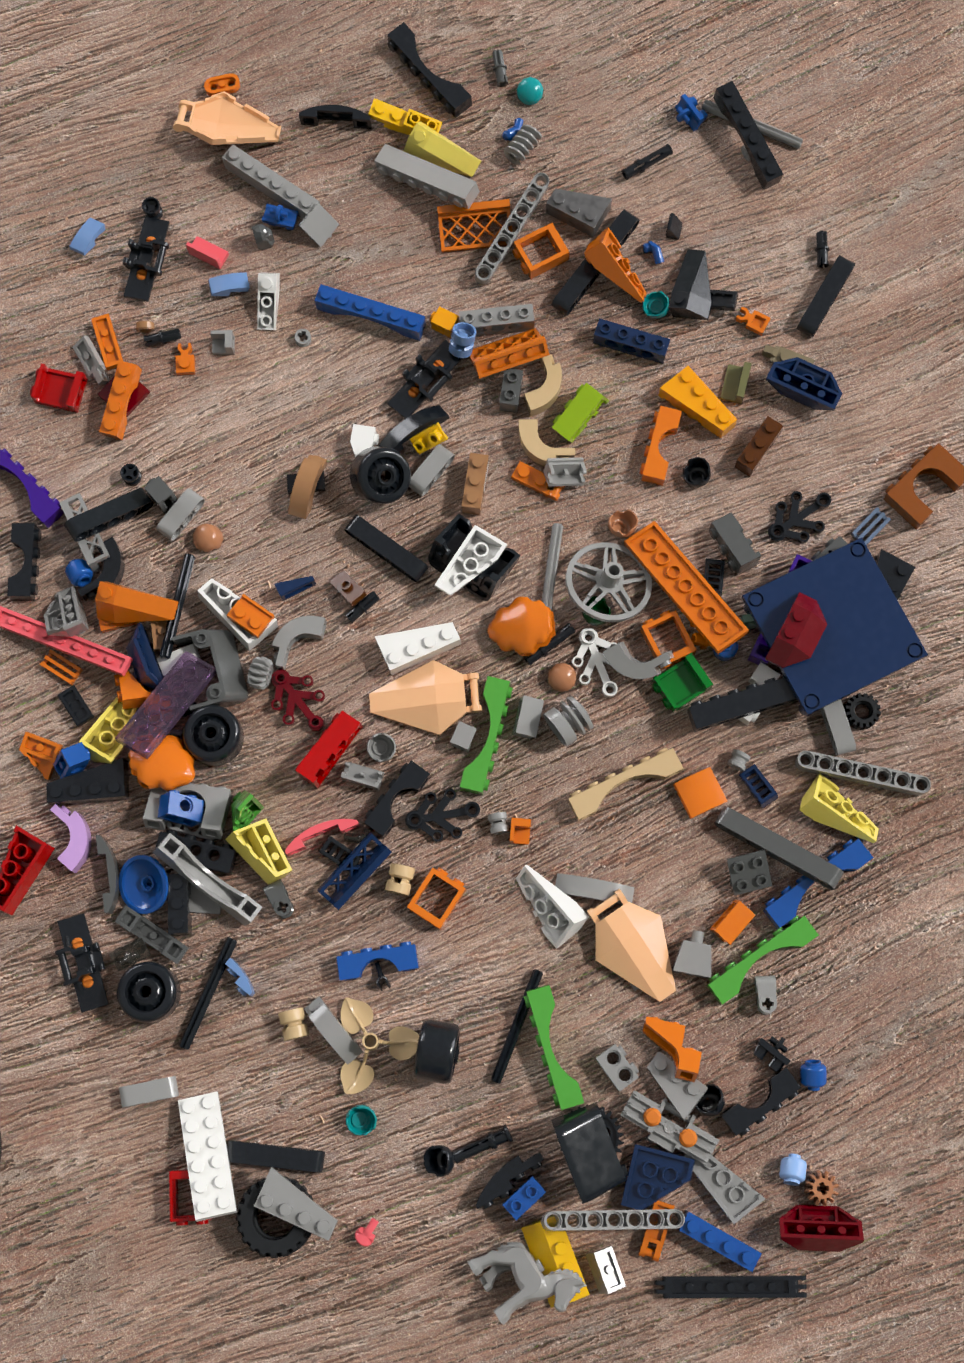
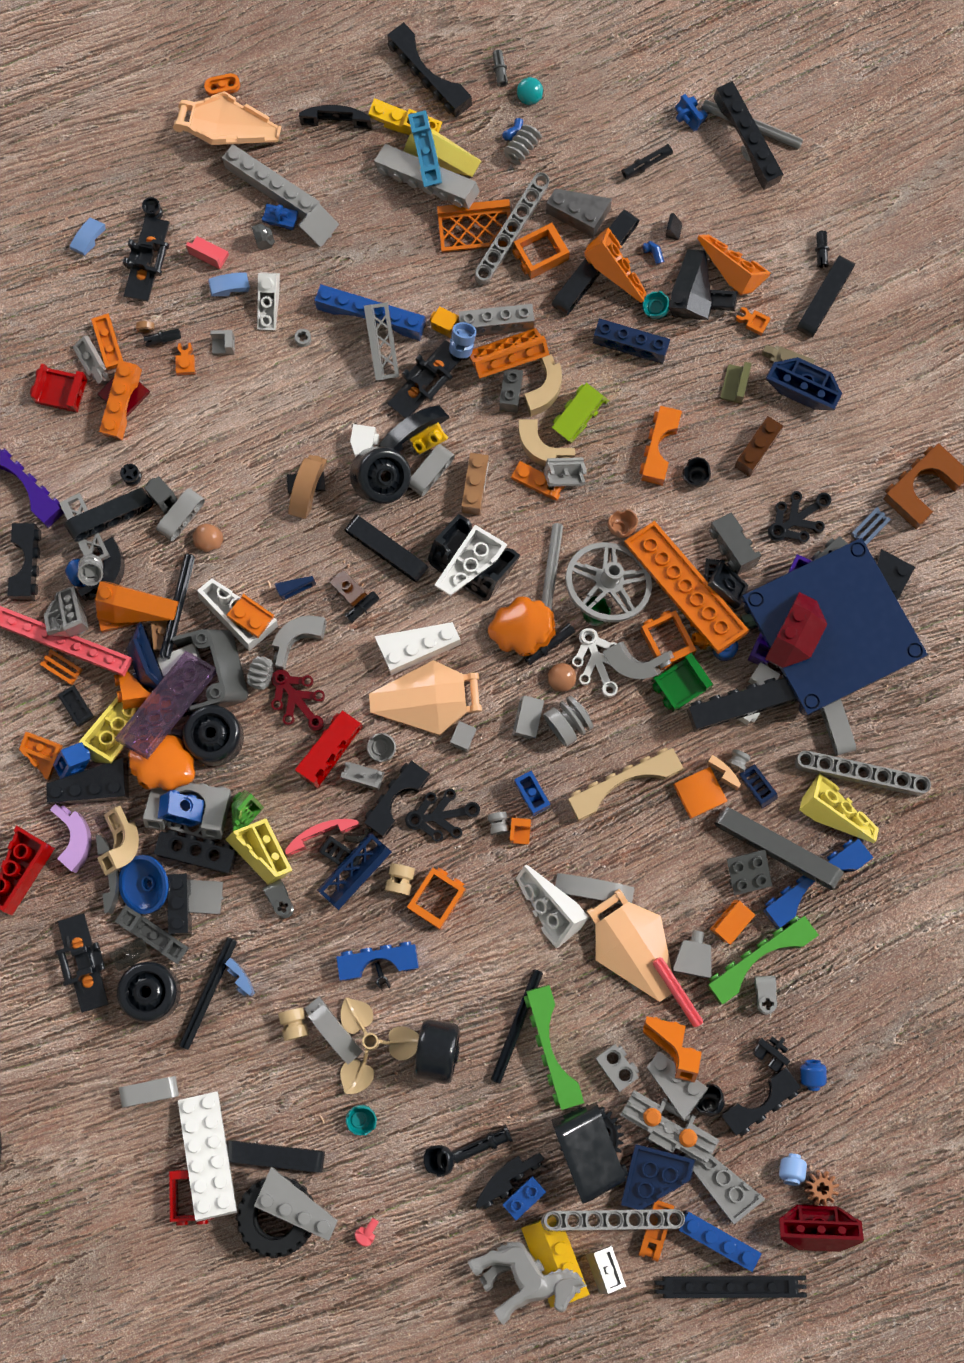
light grey arch [153,833,262,926] -> none
bright green arch [460,676,513,795] -> none
light orange wedge [658,366,737,438] -> none
black tyre [844,693,881,730] -> none
none -> light grey wheel [78,554,103,586]
none -> tan arch [97,806,139,876]
none -> light grey fence [364,302,400,380]
none -> dark azure slope [408,110,442,187]
none -> blue brick [514,770,550,817]
none -> coral axle [652,957,703,1027]
none -> orange wedge [697,234,771,295]
none -> light nougat slope [707,755,741,790]
none -> black plate [708,561,749,610]

